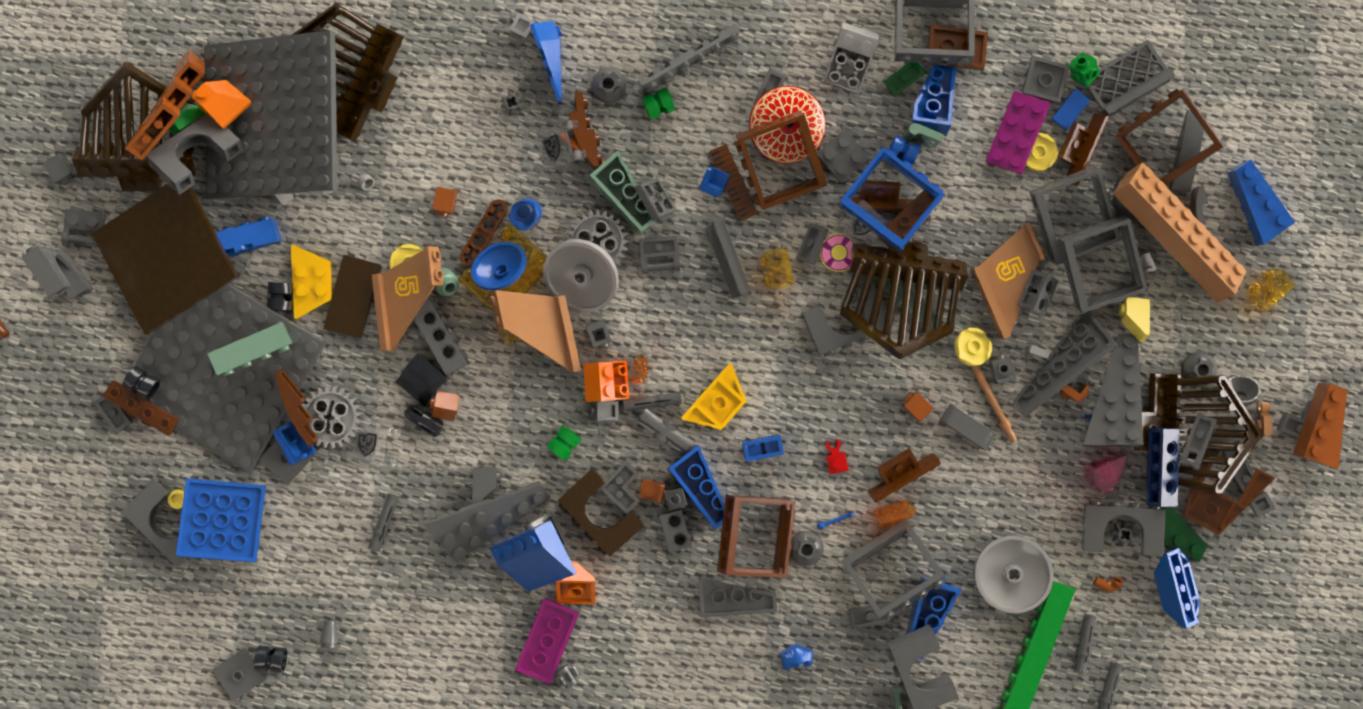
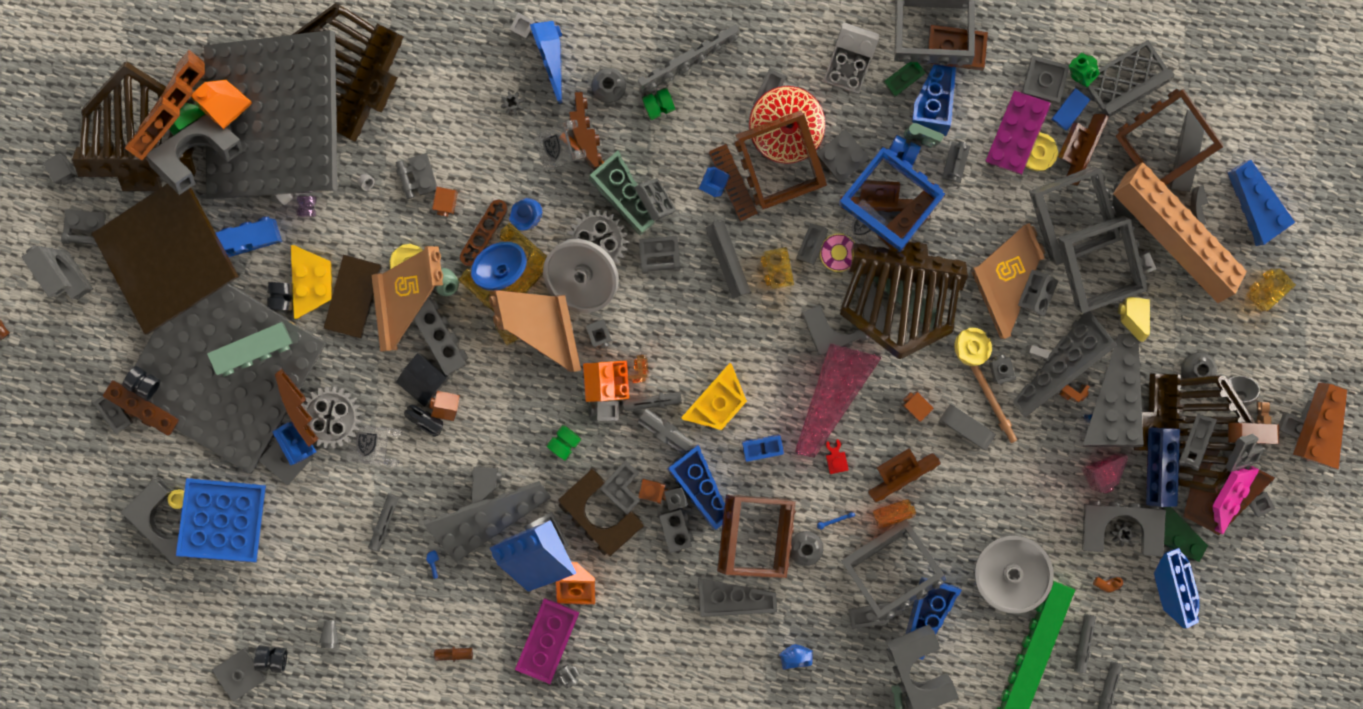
none -> clear purple wheel [296,196,316,217]
none -> dark grey plate [396,153,438,199]
none -> blue hand [426,550,439,579]
none -> reddish brown axle [434,646,473,662]
none -> clear pink wing [795,343,882,458]
none -> dark grey hinge [942,141,970,183]
none -> dark pink wing [1213,466,1259,534]
none -> dark grey plate [1225,434,1265,472]
none -> beam [1228,423,1279,444]

